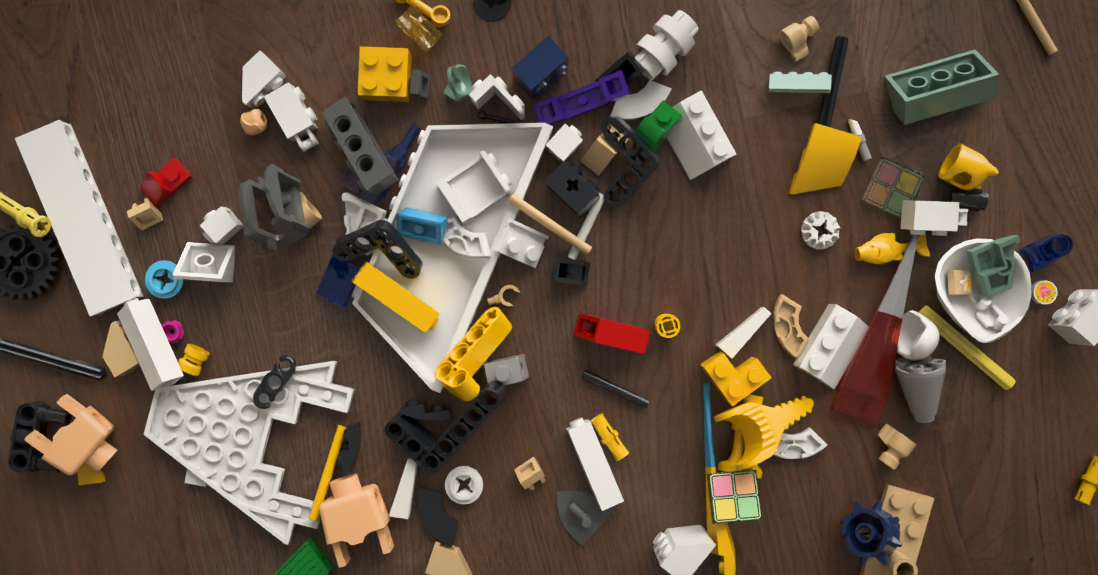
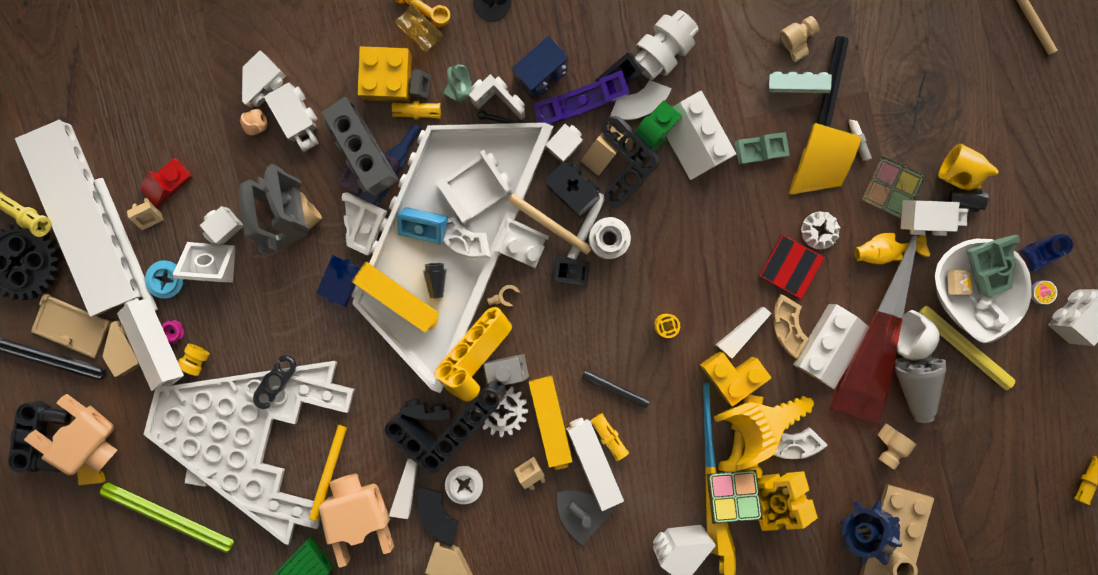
black beam [332,220,423,279] -> none
black slope [337,422,361,475] -> none
red slope [574,313,650,354] -> none
sand green slope [884,50,999,125] -> none
none -> tan door [31,293,112,359]
none -> white piece [94,178,158,311]
none -> lime axle [100,483,234,553]
none -> yellow pin [392,101,441,120]
none -> black cone [423,263,447,299]
none -> white gear [476,385,528,437]
none -> yellow brick [529,376,573,470]
none -> white piece [588,217,631,259]
none -> sand green slope [735,132,790,165]
none -> yellow brick [751,471,818,531]
none -> tile [759,235,825,299]

